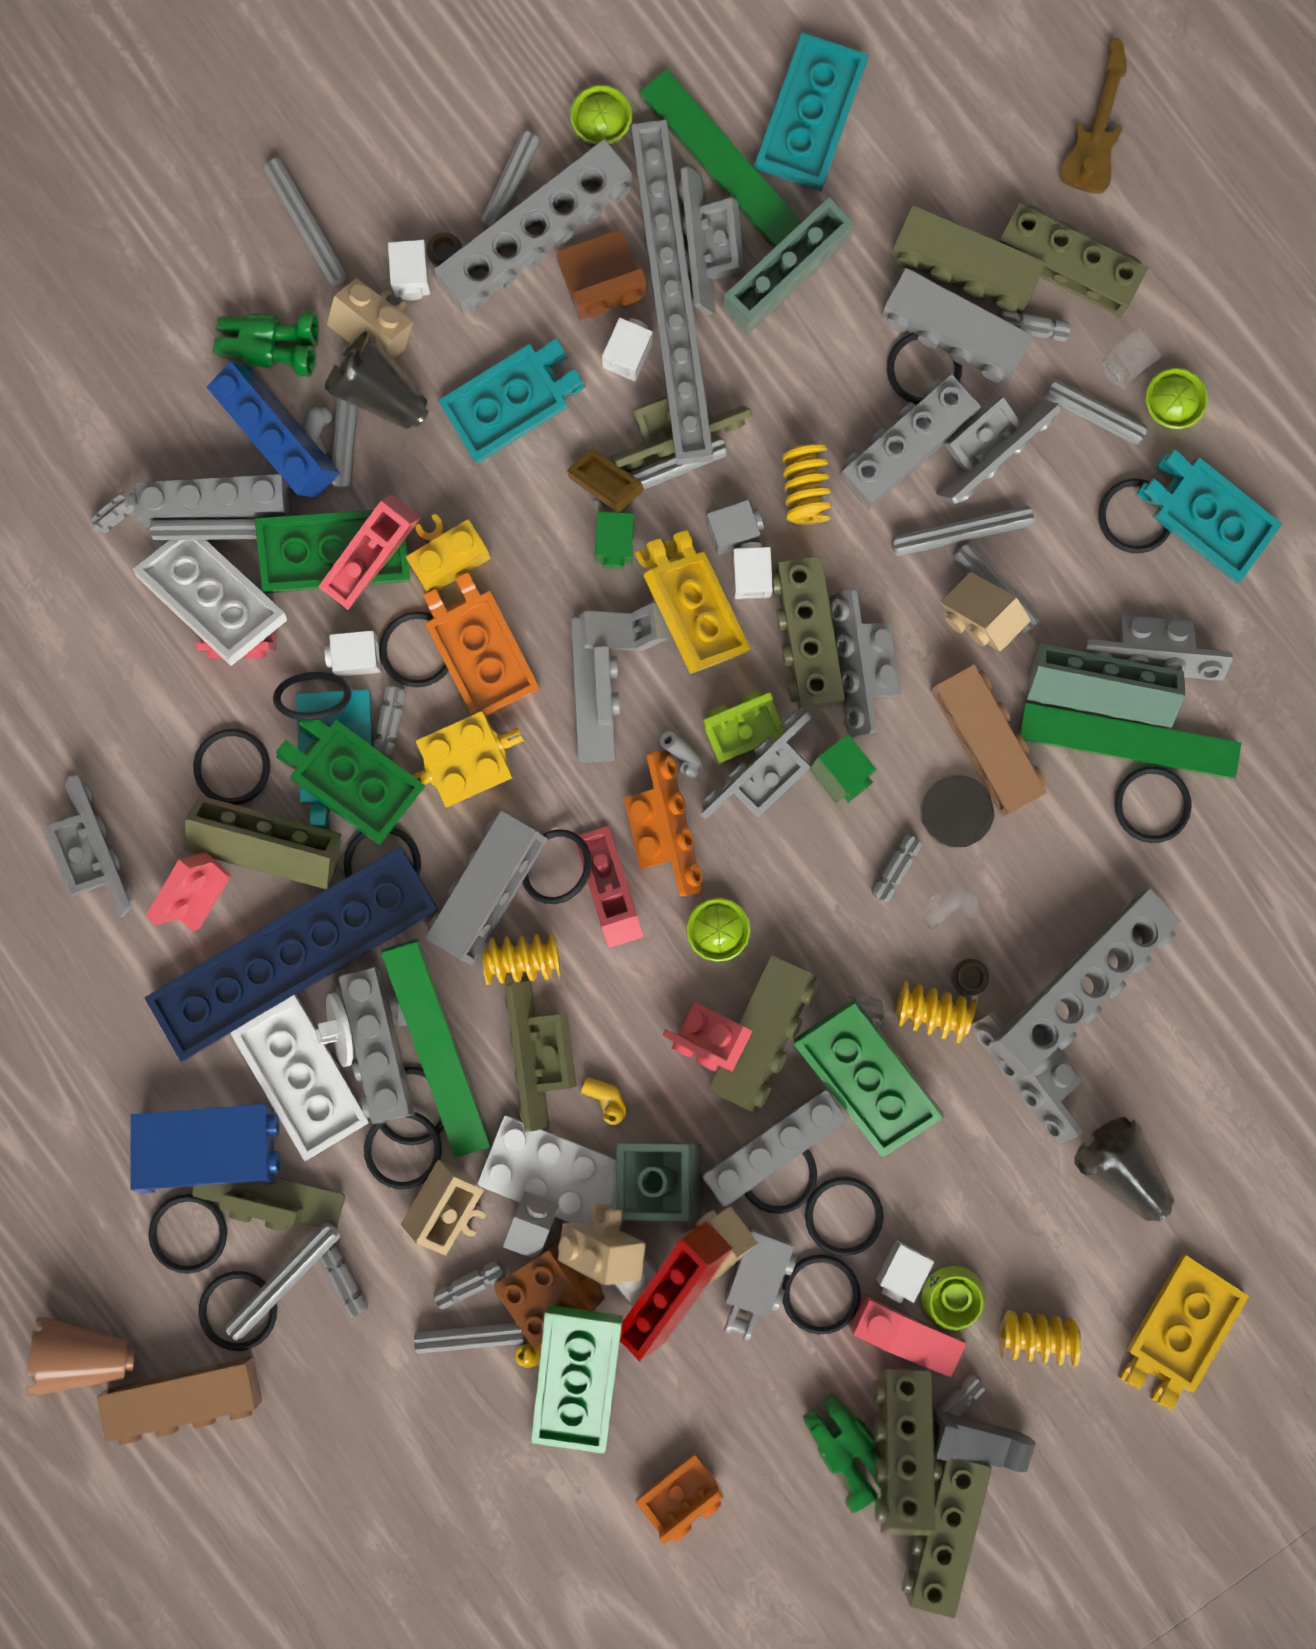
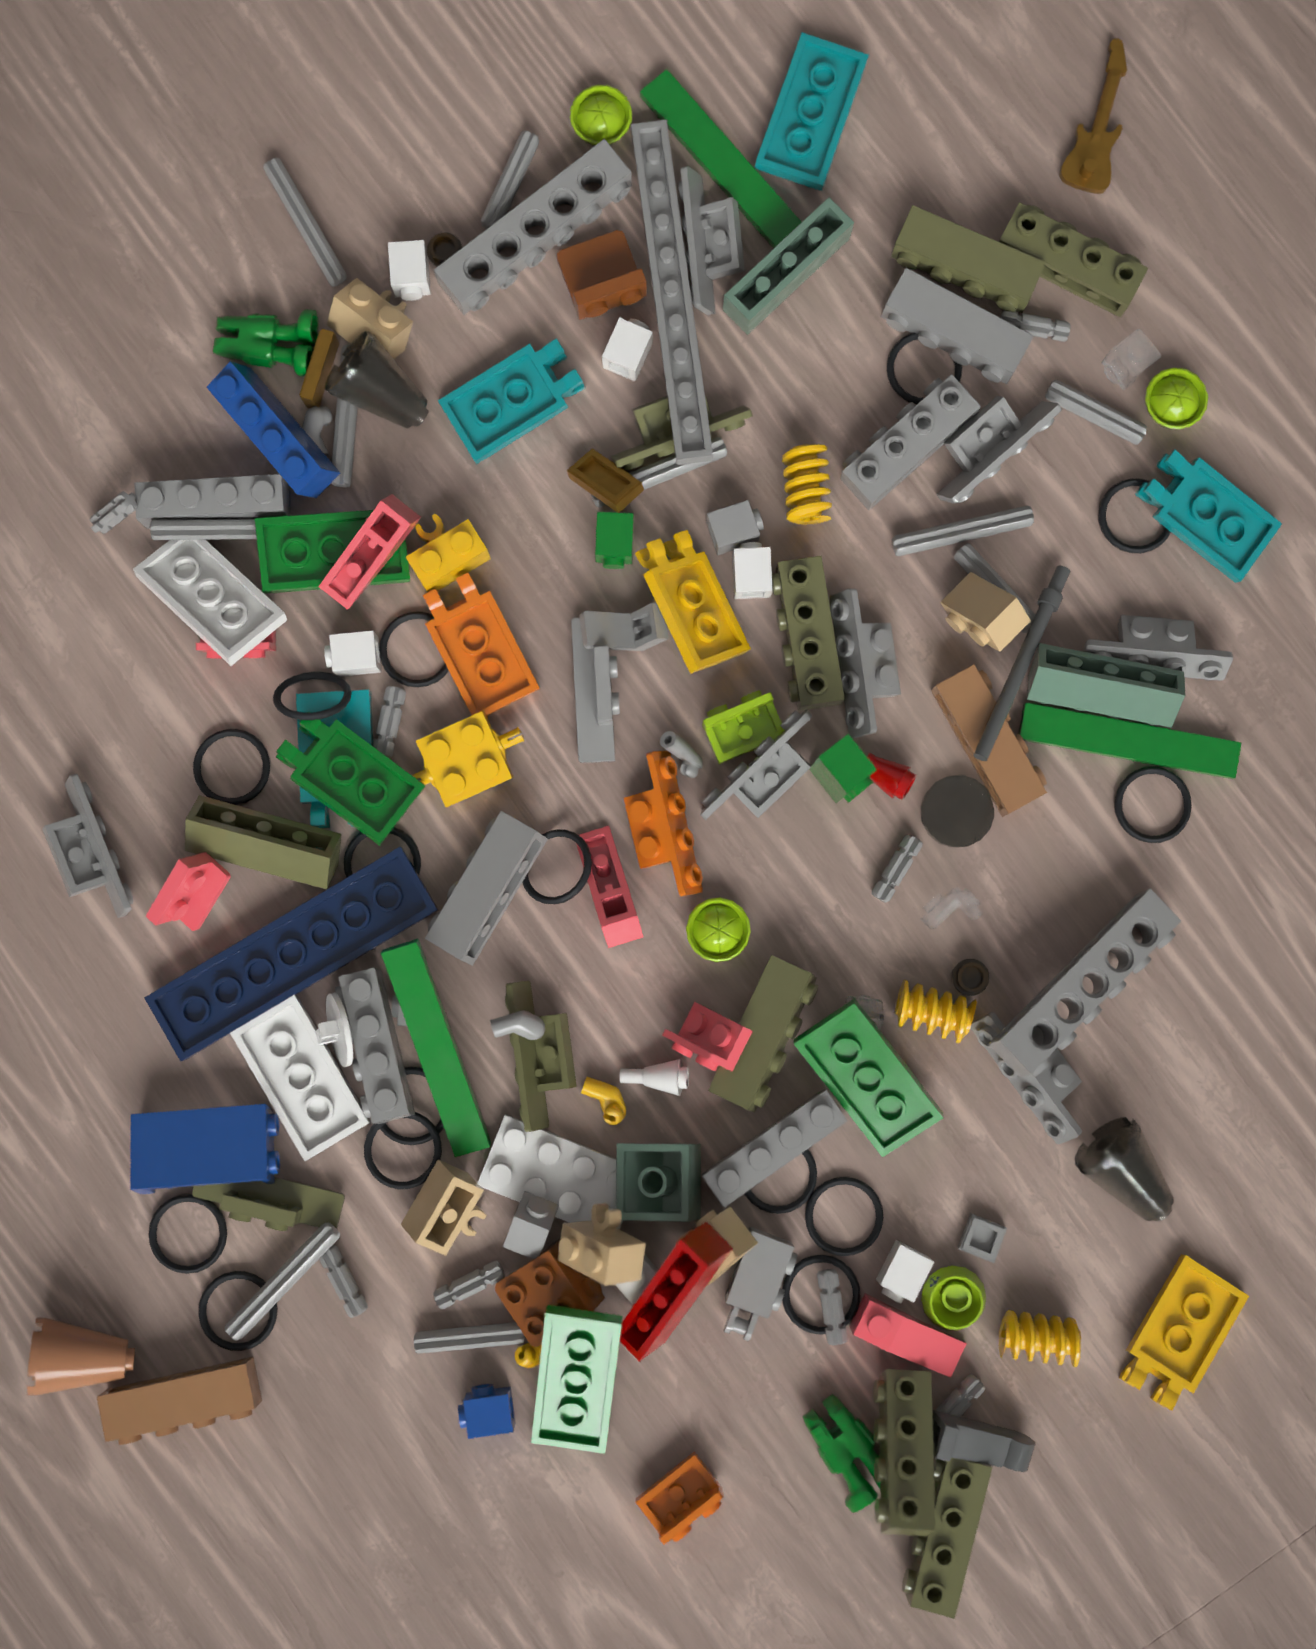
yellow piece [483,932,561,985] -> none
none -> pearl gold tile [299,329,340,408]
none -> blue brick [458,1383,516,1439]
none -> light grey arm [490,1010,545,1040]
none -> white cone [620,1059,689,1096]
none -> light grey axle [817,1269,848,1345]
none -> red cone [867,753,917,800]
none -> light grey tile [957,1213,1007,1263]
none -> dark grey bar [973,565,1071,761]

